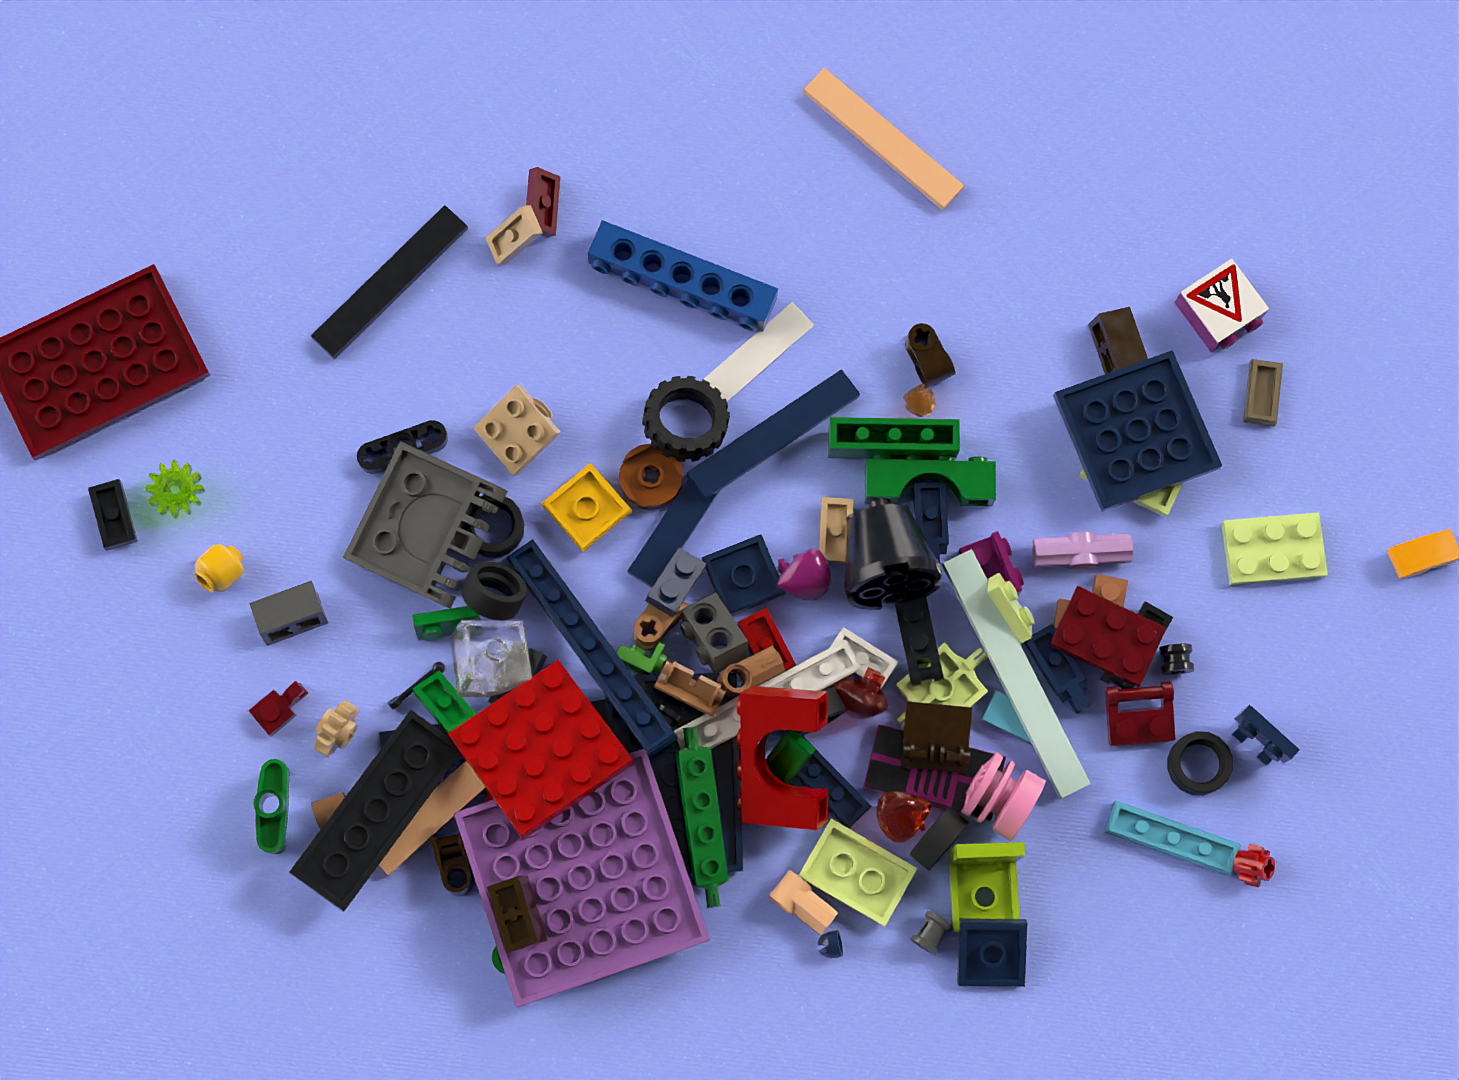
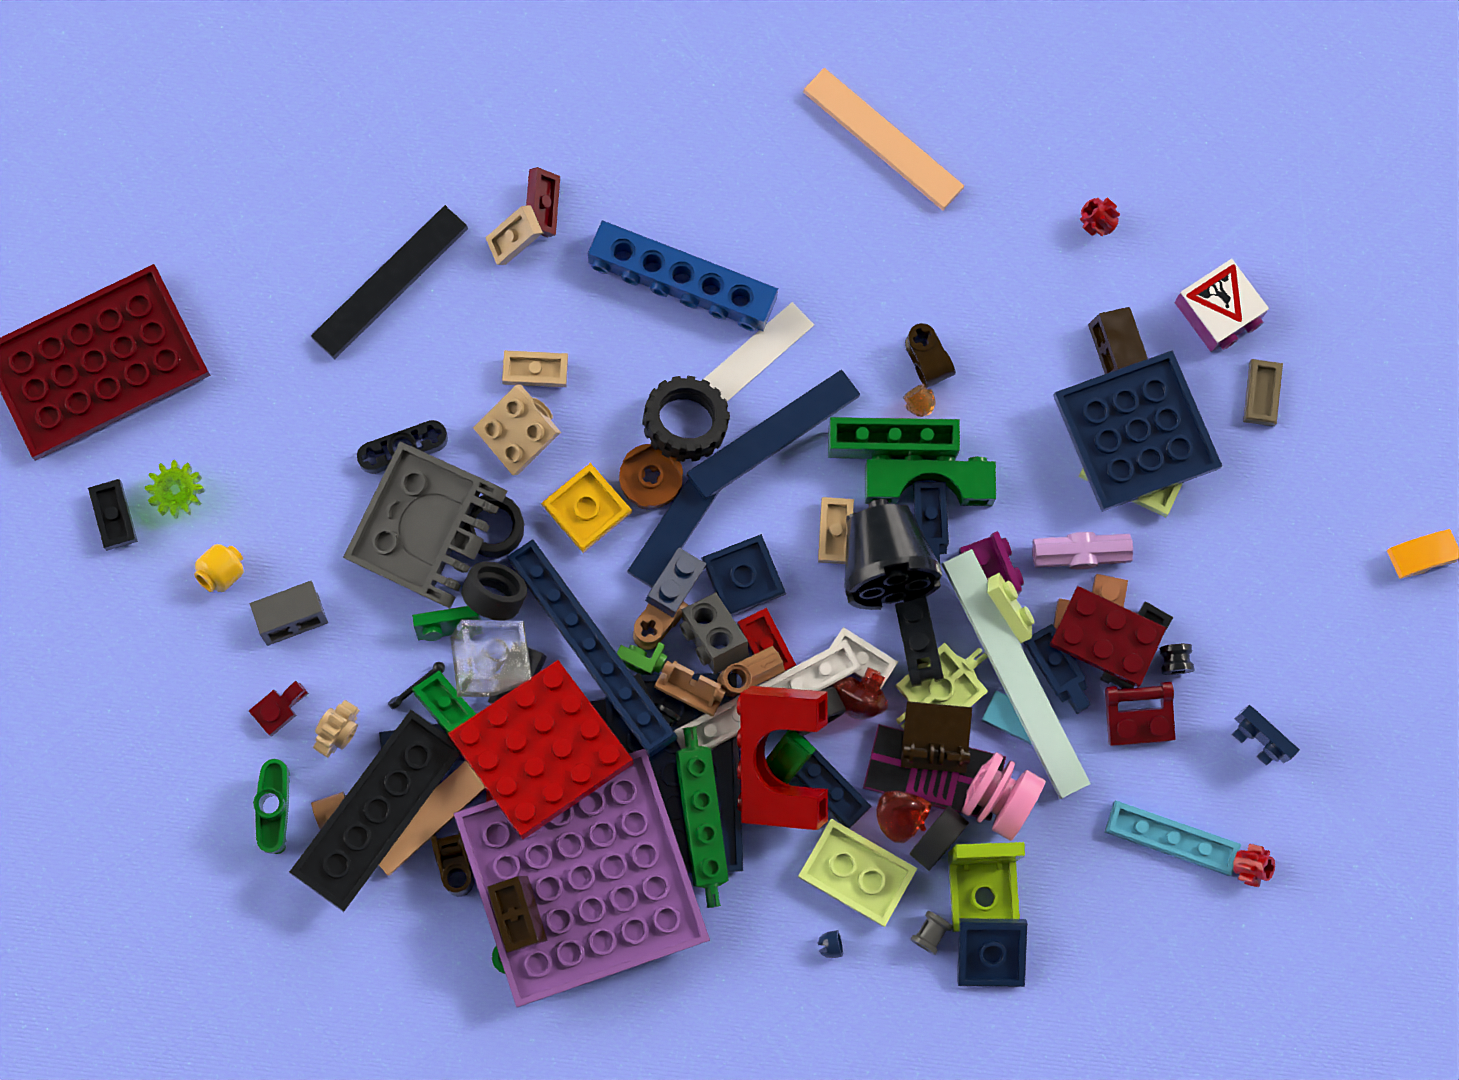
light nougat piece [768,870,838,935] -> none
magenta piece [777,548,831,601] -> none
black tyre [1167,731,1233,796] -> none
yellowish green plate [1221,513,1328,585] -> none
none -> tan plate [502,350,568,388]
none -> red gear [1080,197,1120,236]

